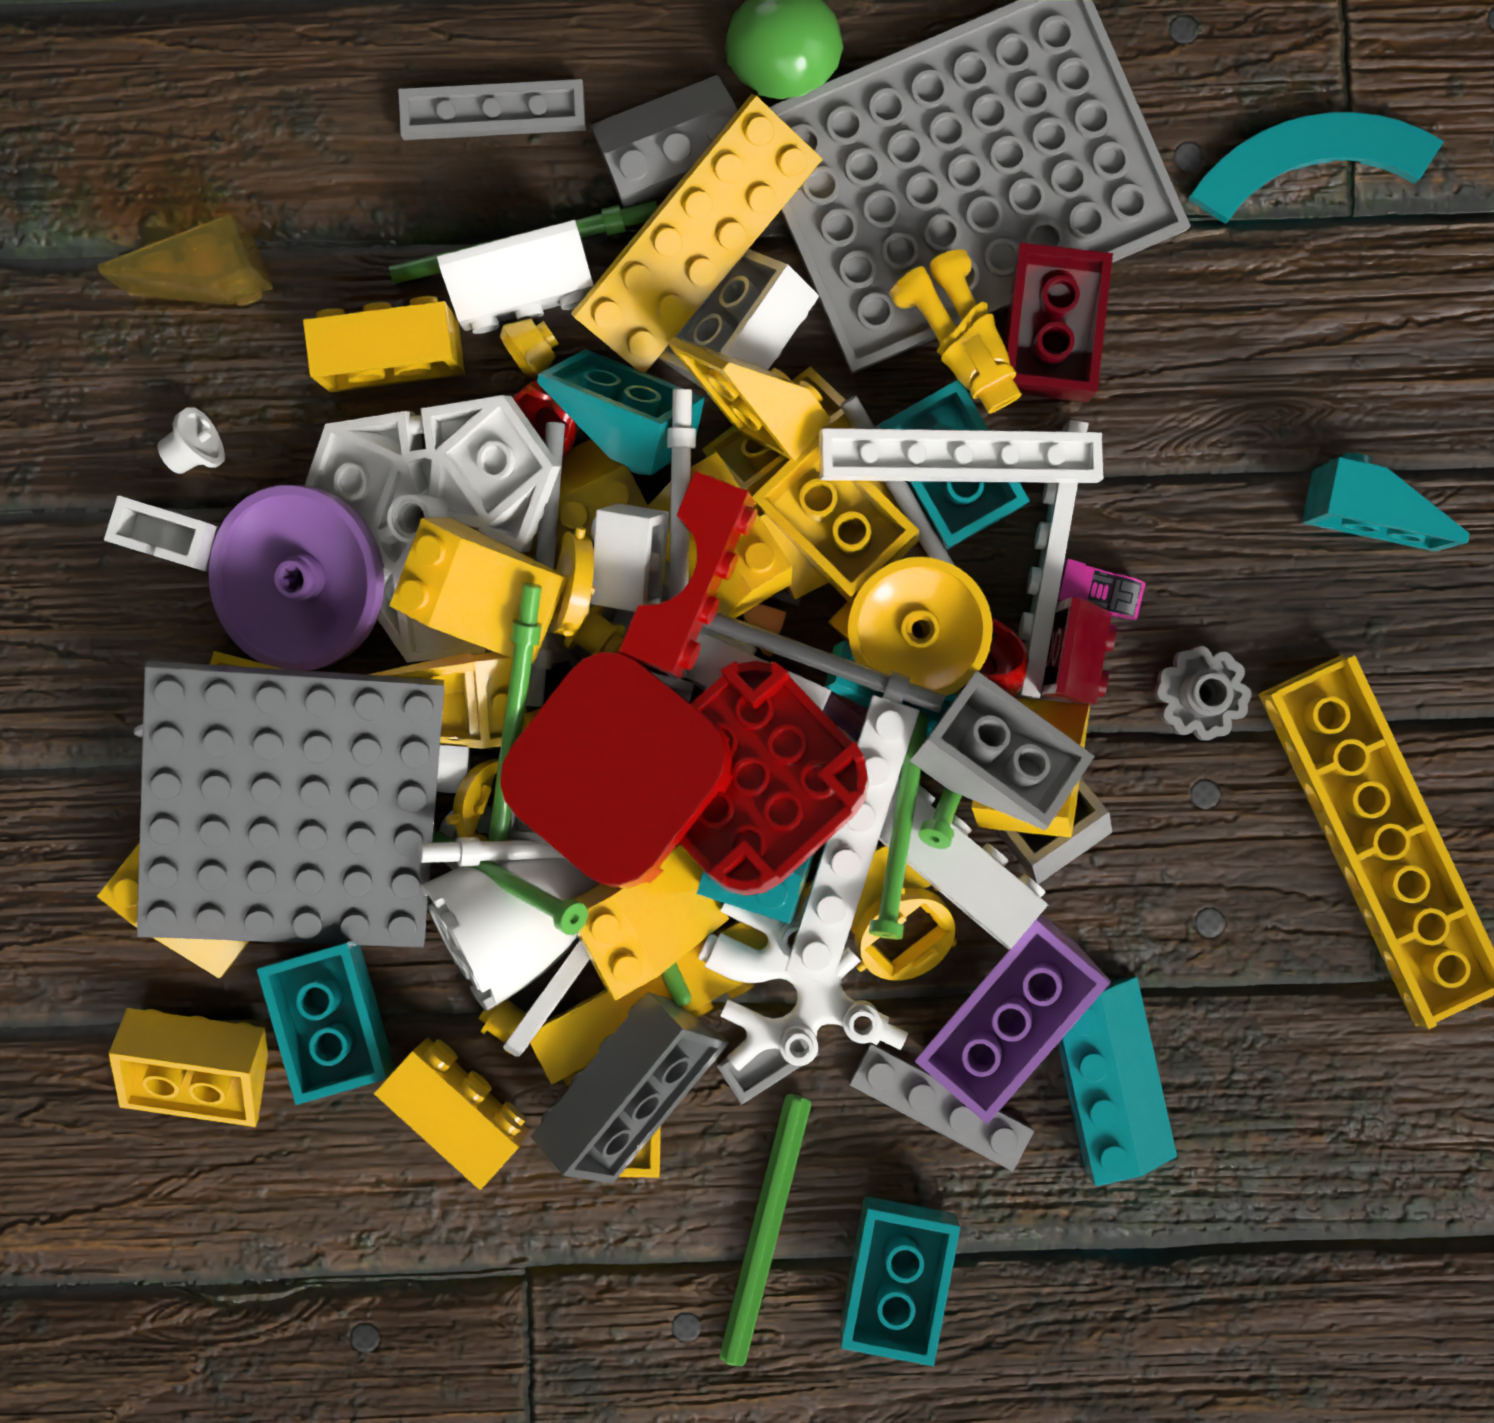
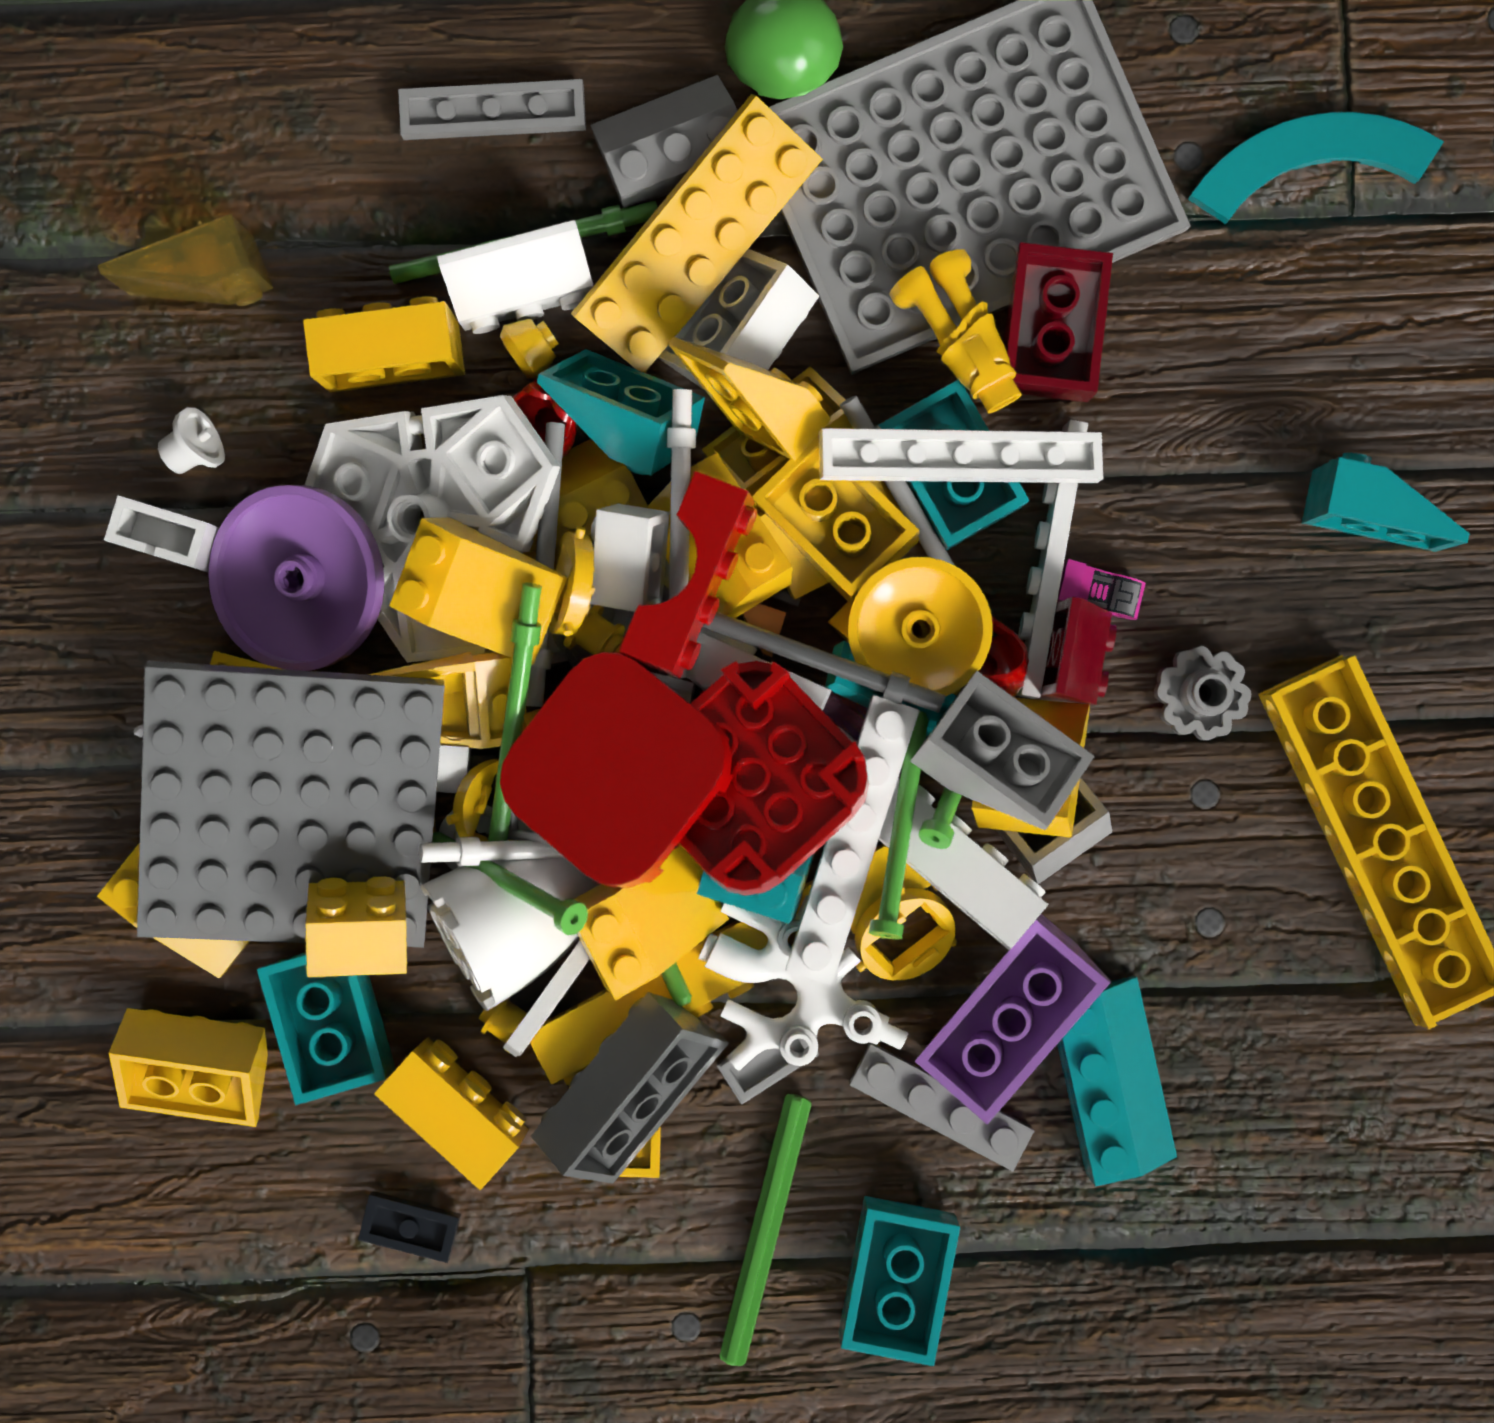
none -> yellow brick [306,876,407,977]
none -> black plate [358,1191,462,1263]

